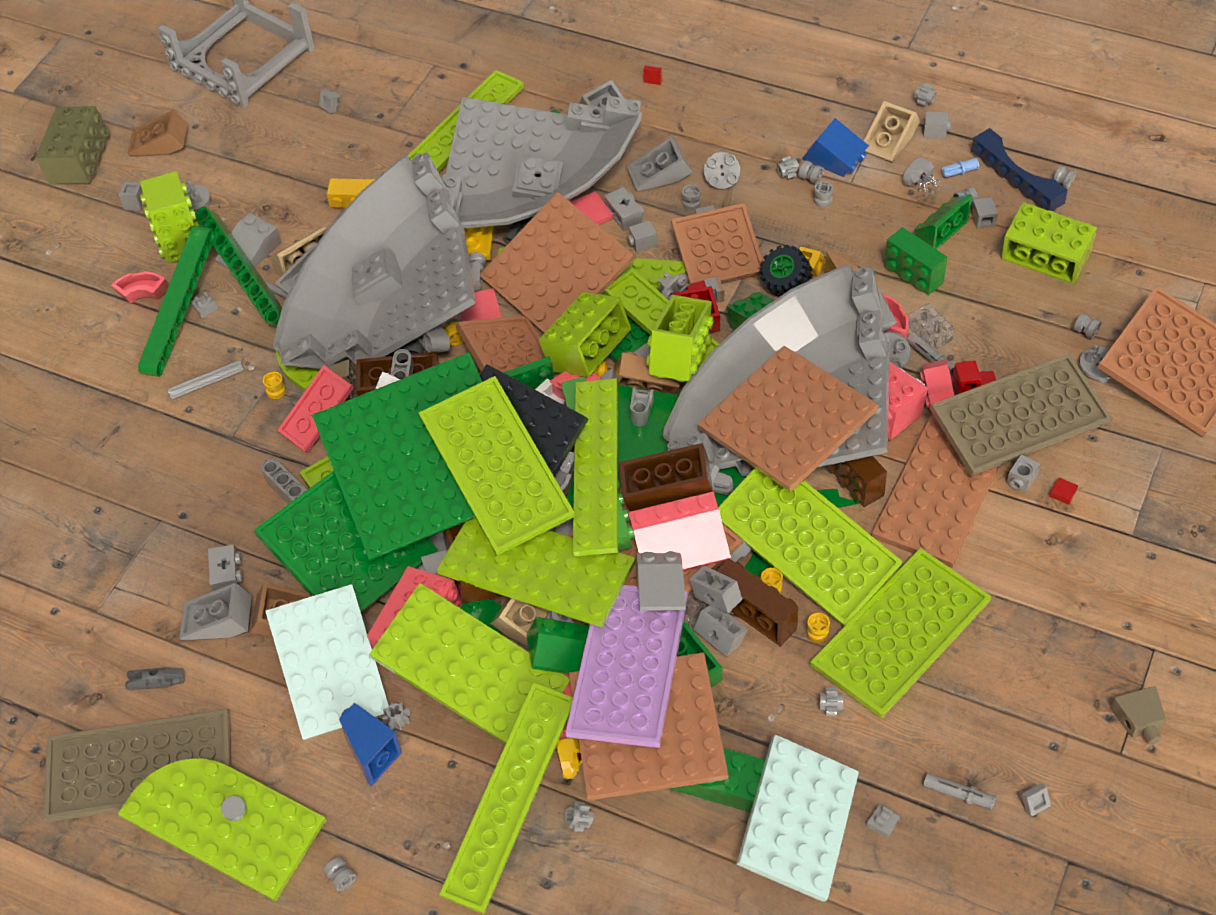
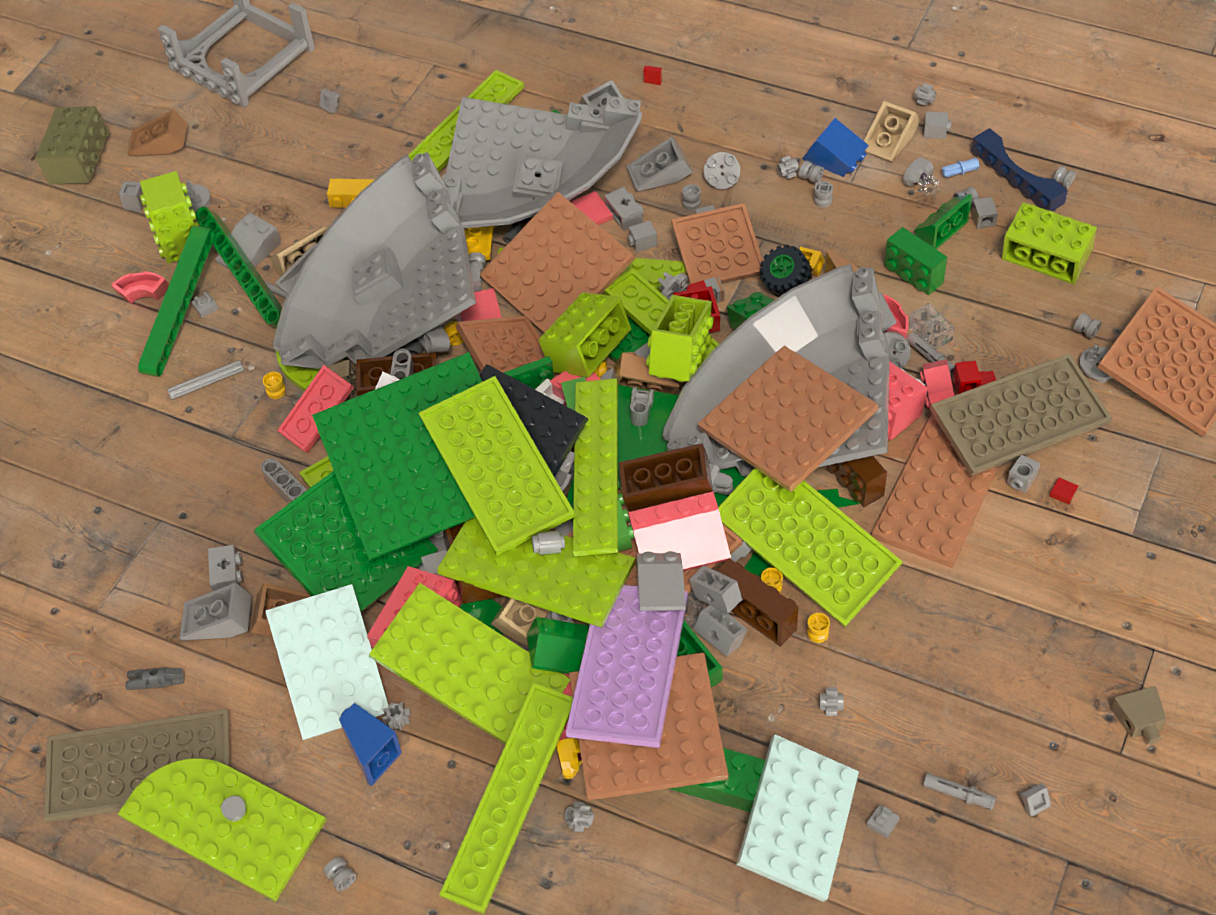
lime plate [810,548,992,719] -> none
none -> light grey brick [532,531,565,555]

